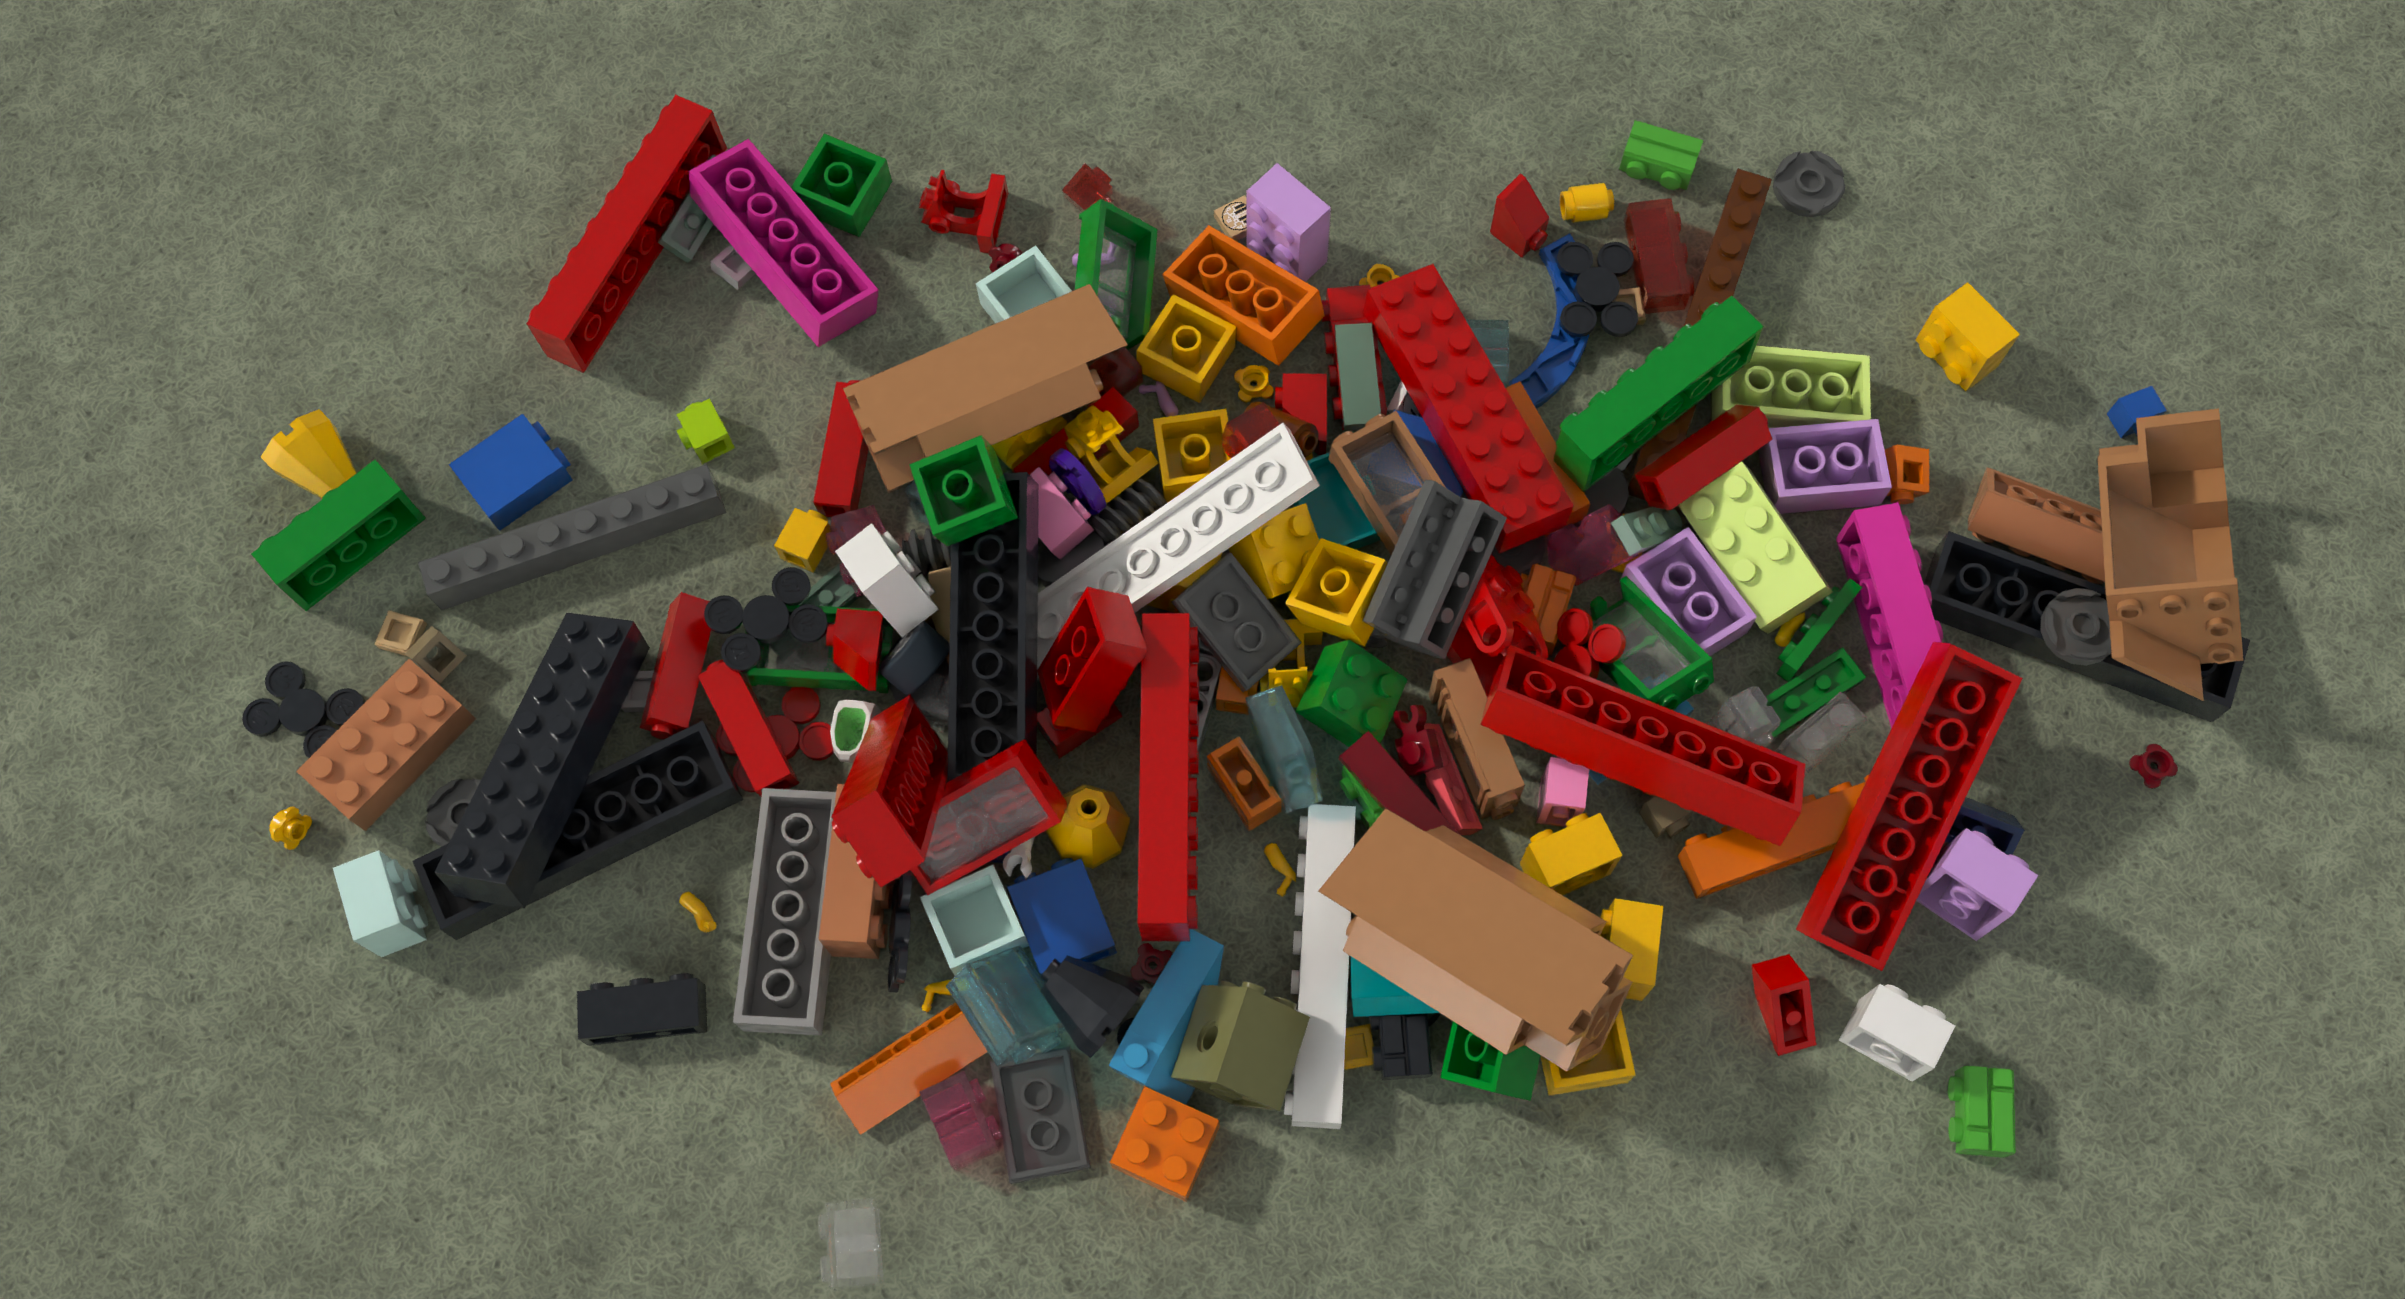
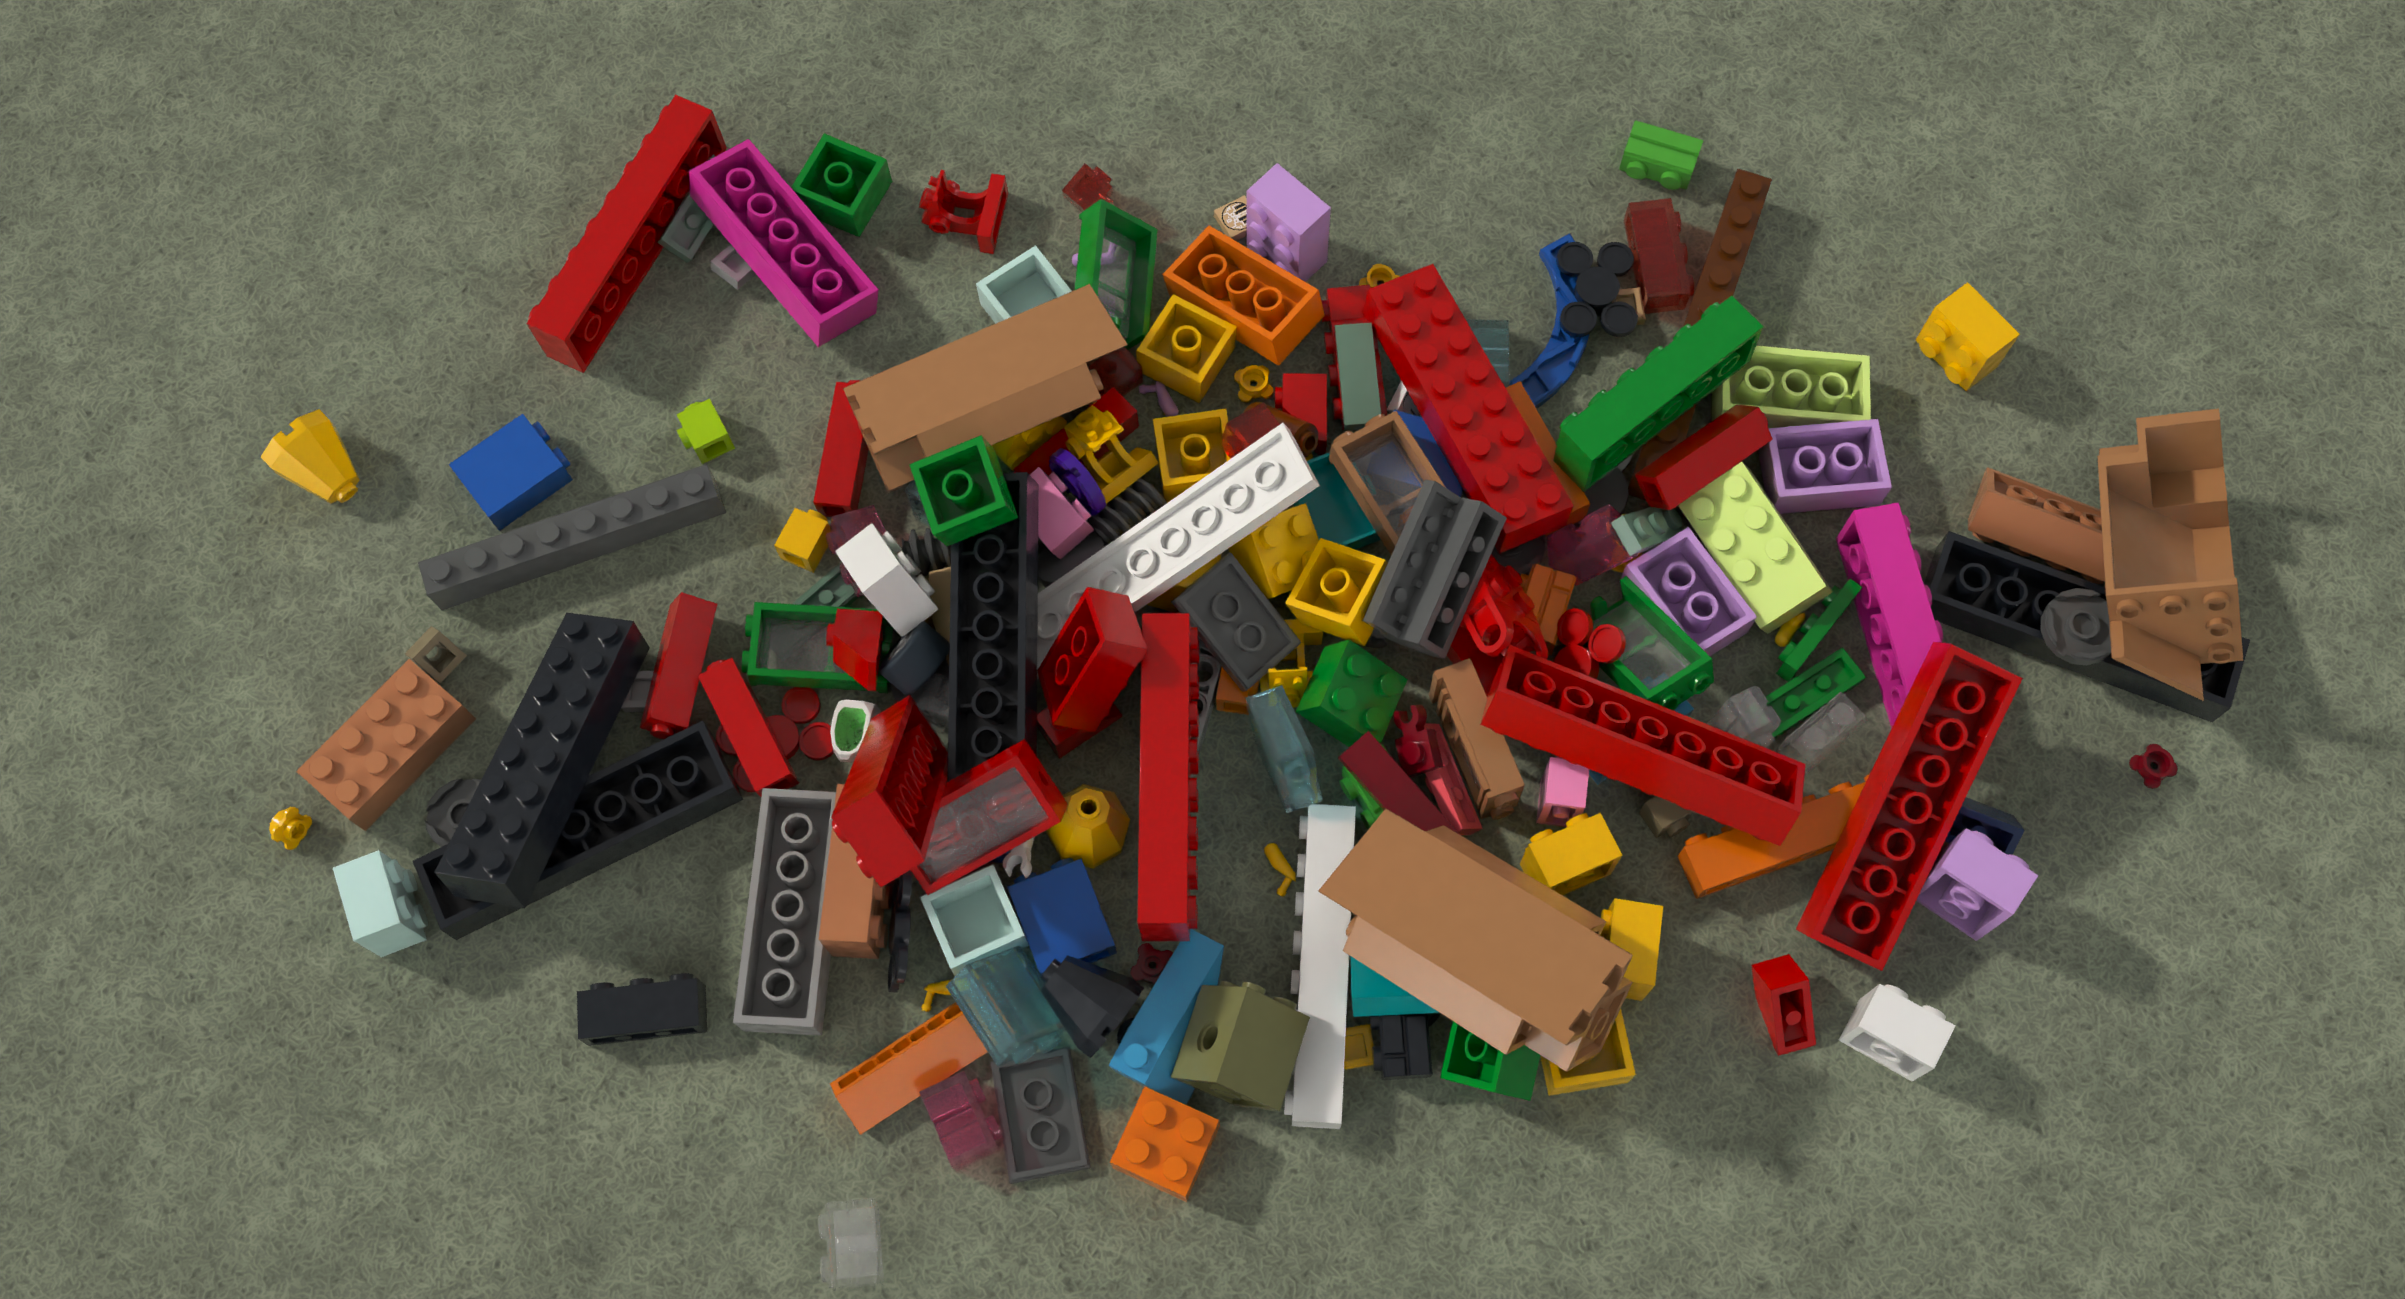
black piece [242,661,365,758] -> none
green brick [251,460,426,611] -> none
tan tile [375,611,427,656] -> none
yellow piece [679,892,717,933] -> none
black piece [704,567,828,672] -> none
dark red plate [989,244,1023,272] -> none
orange brick [1207,736,1282,831] -> none
red slope [1490,173,1549,258] -> none
yellow brick [1560,183,1614,223] -> none
dark grey tile [1773,151,1845,217] -> none
orange brick [1885,444,1929,504] -> none
bright green brick [1948,1066,2016,1158] -> none
blue plate [2107,386,2167,438] -> none

